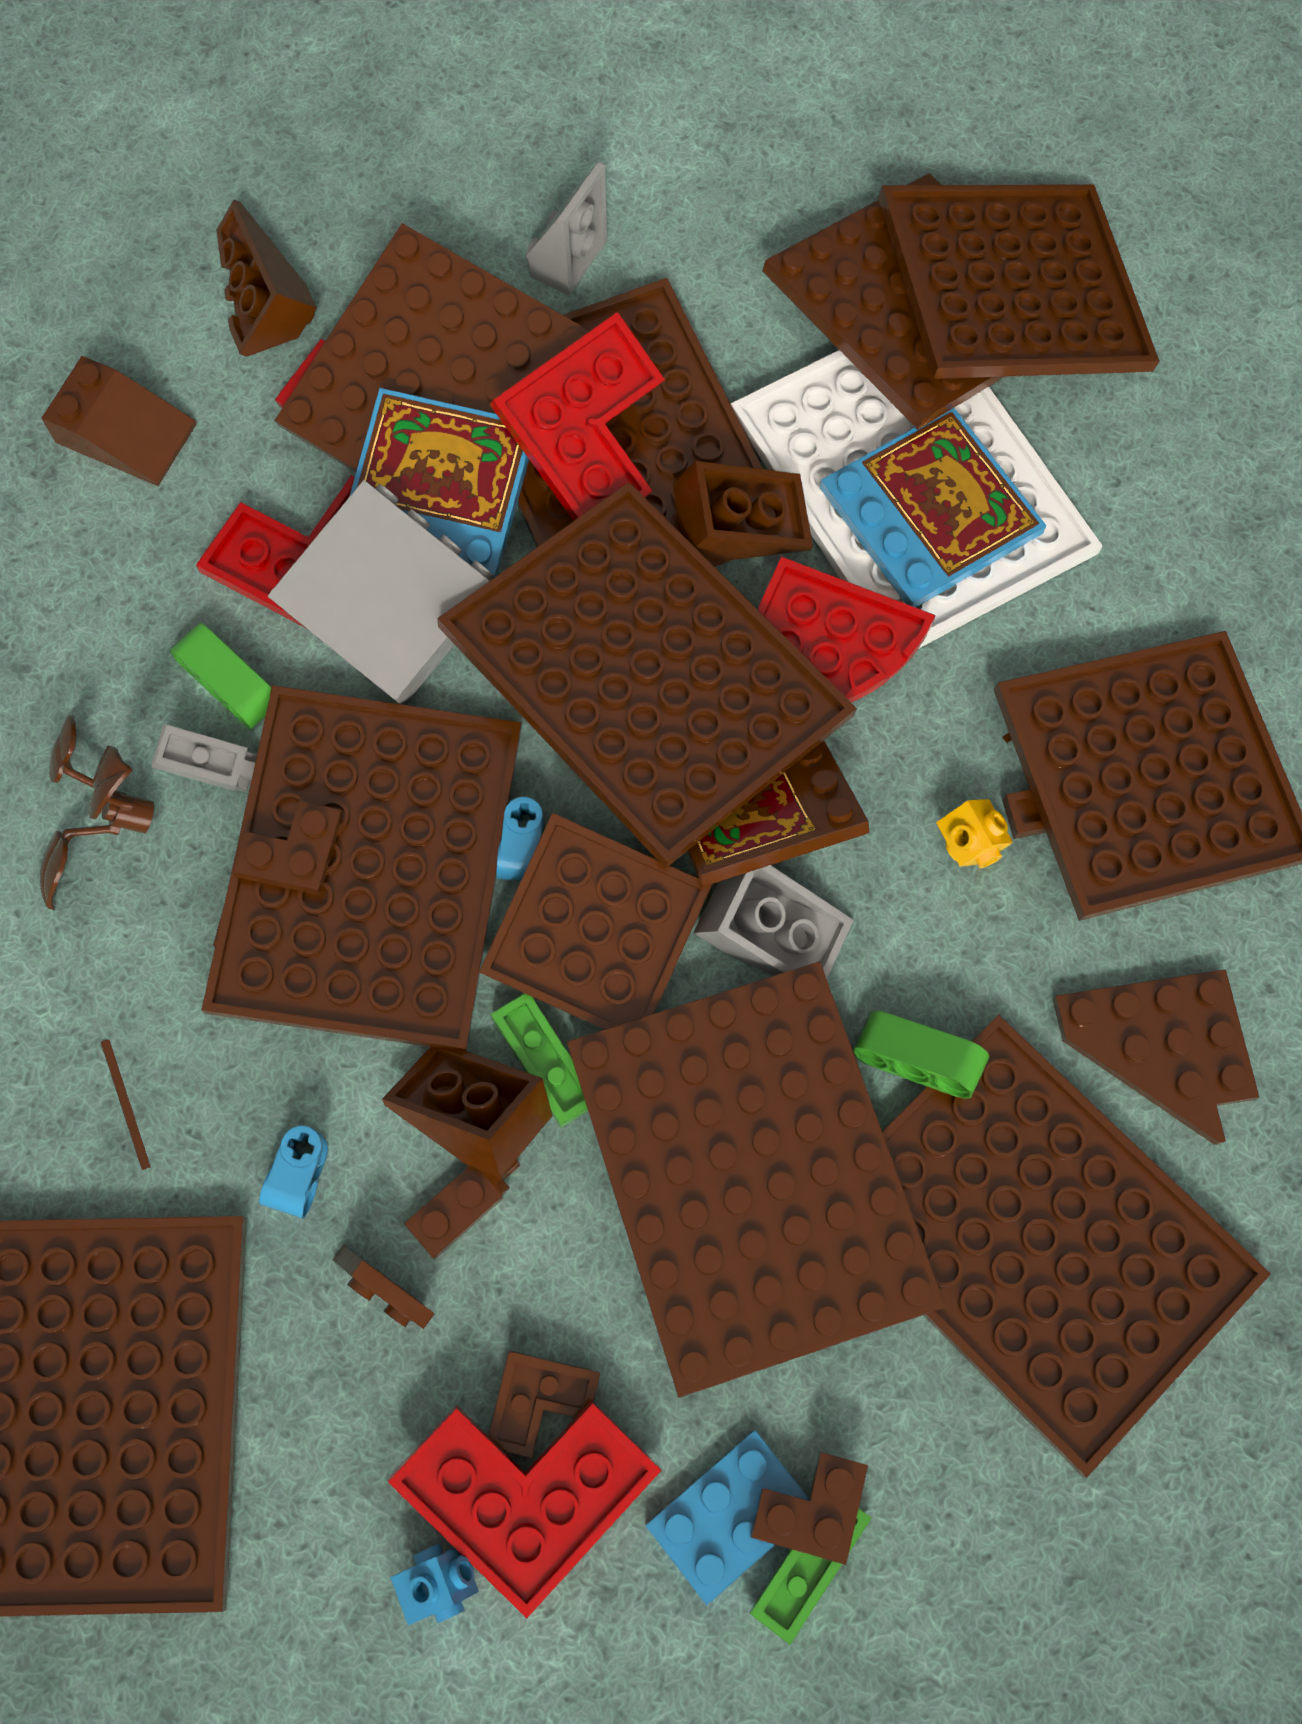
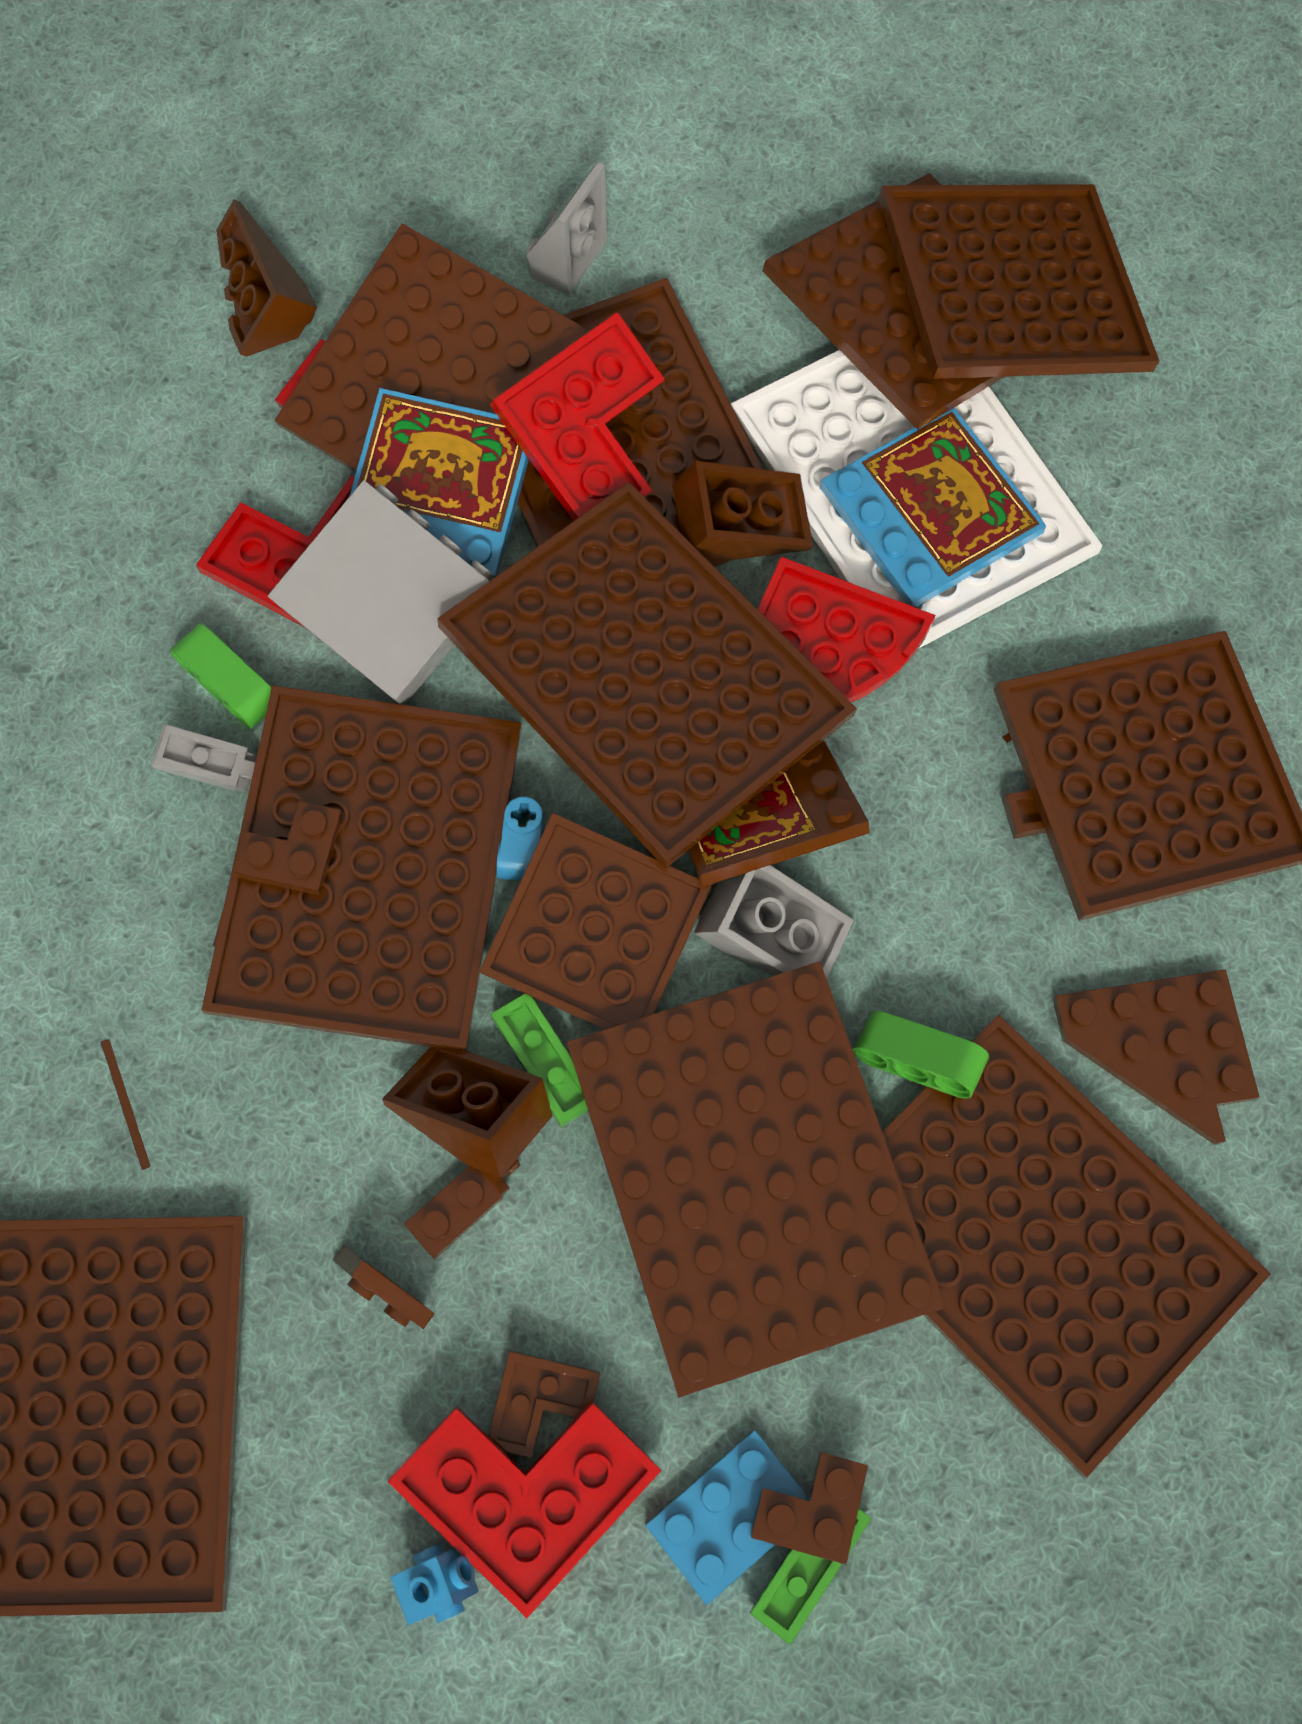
reddish brown plant [40,714,154,910] -> none
reddish brown slope [41,356,197,486] -> none
dark azure piece [259,1126,328,1219] -> none
yellow brick [936,799,1013,869] -> none

